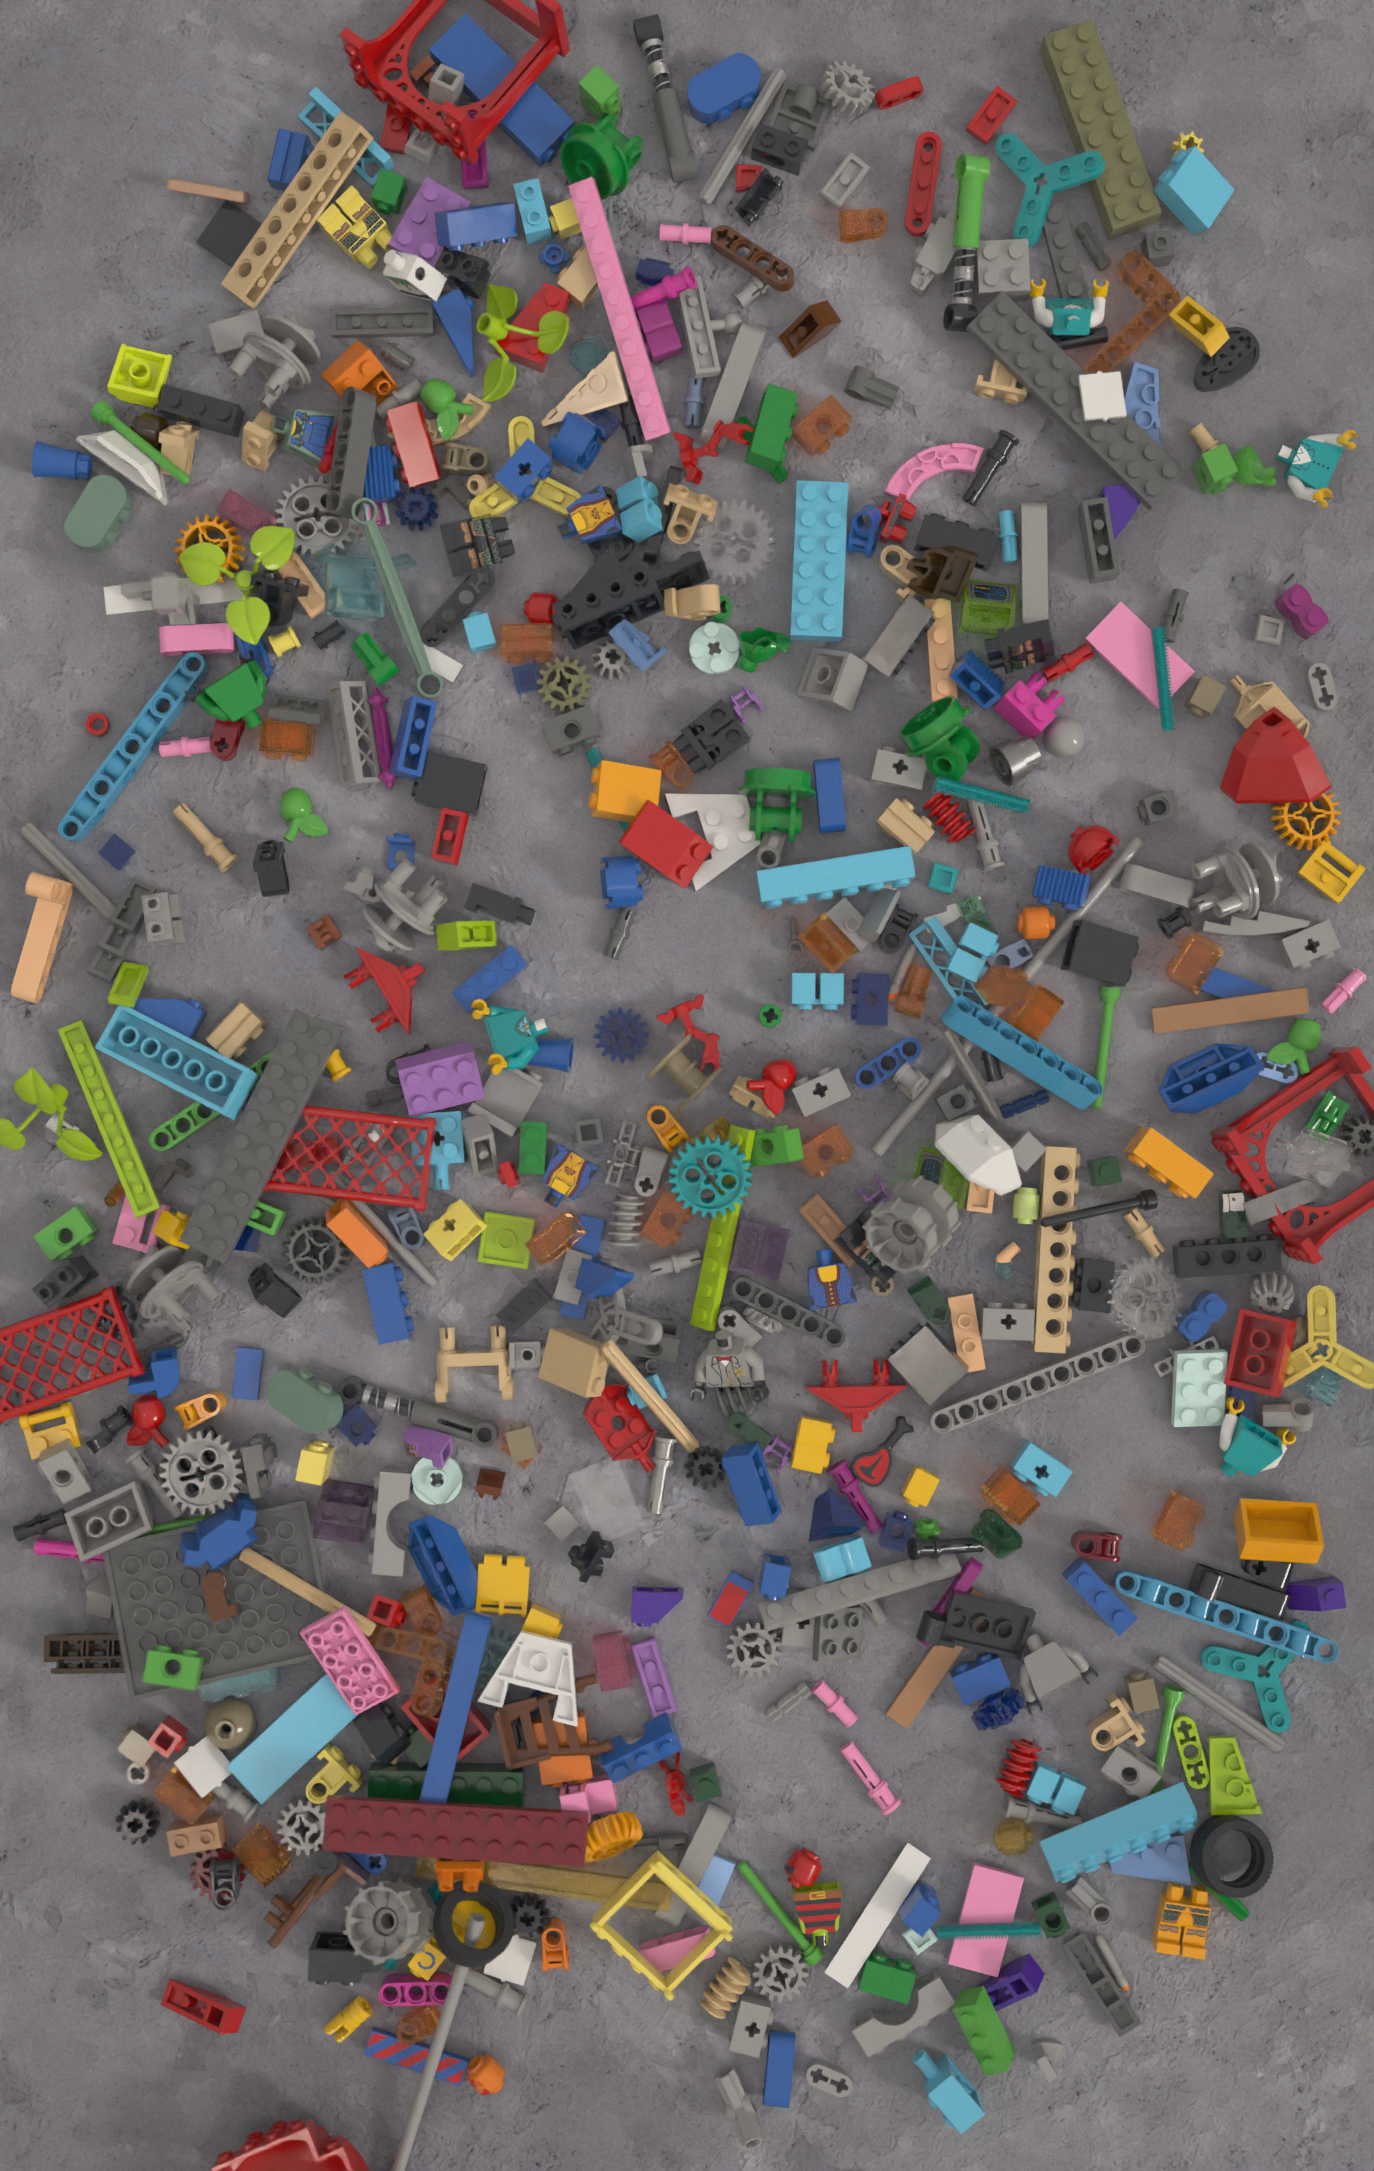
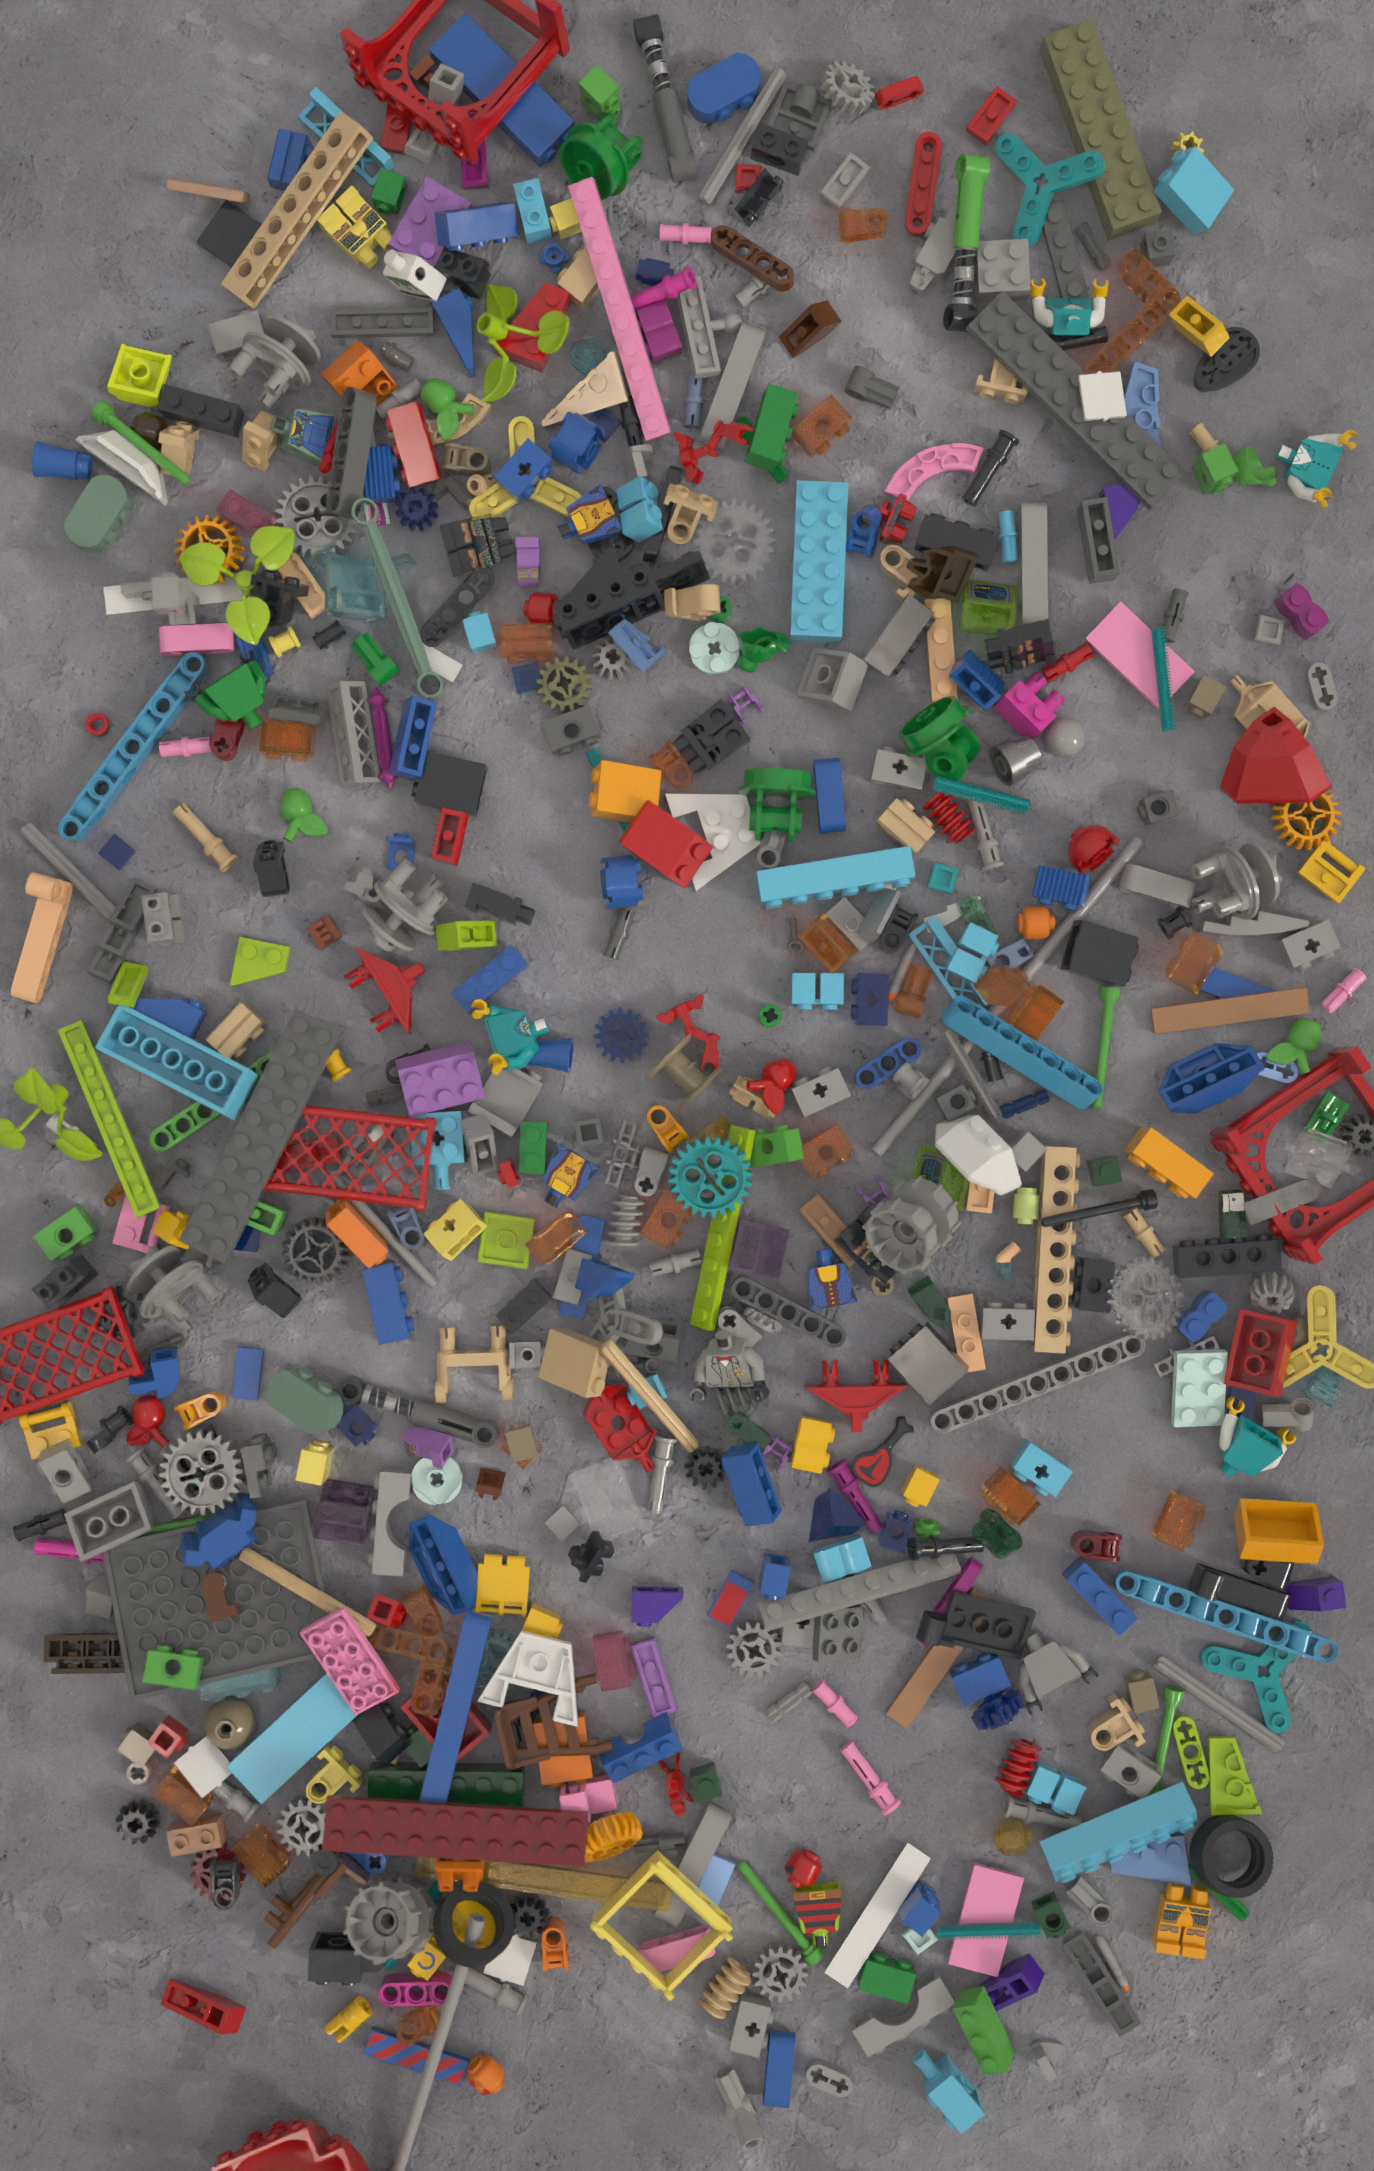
none -> lime wing [230,937,291,986]
none -> medium lavender leg [515,537,540,587]

